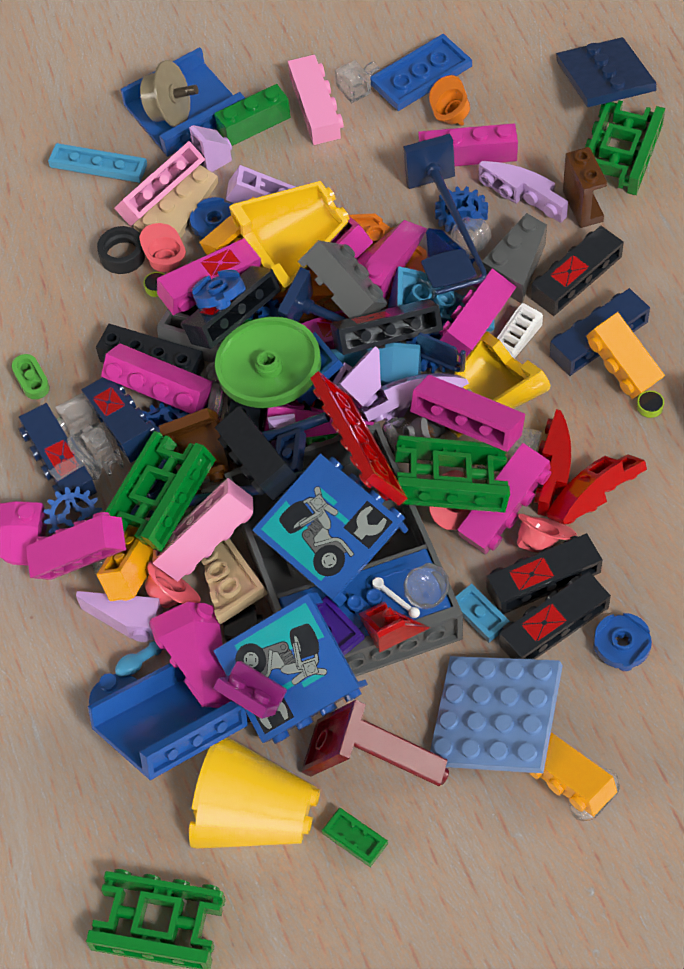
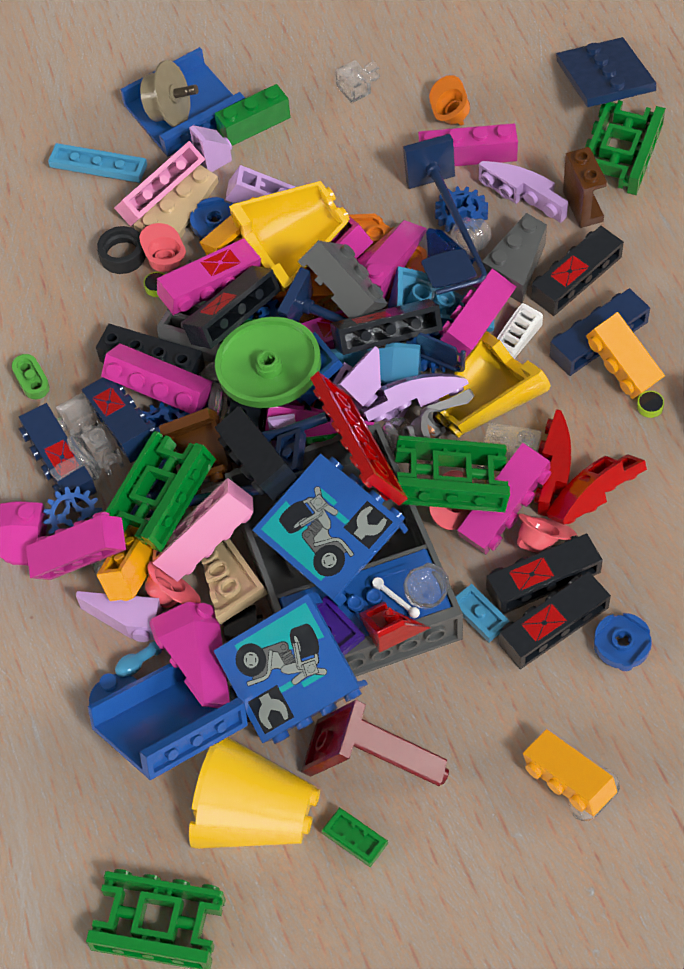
blue plate [192,270,246,310] -> none
magenta bracket [213,661,287,719] -> none
bright pink brick [288,55,344,145] -> none
blue plate [369,34,472,111] -> none
dark pink brick [410,375,525,452] -> none
medium blue plate [430,656,563,773] -> none

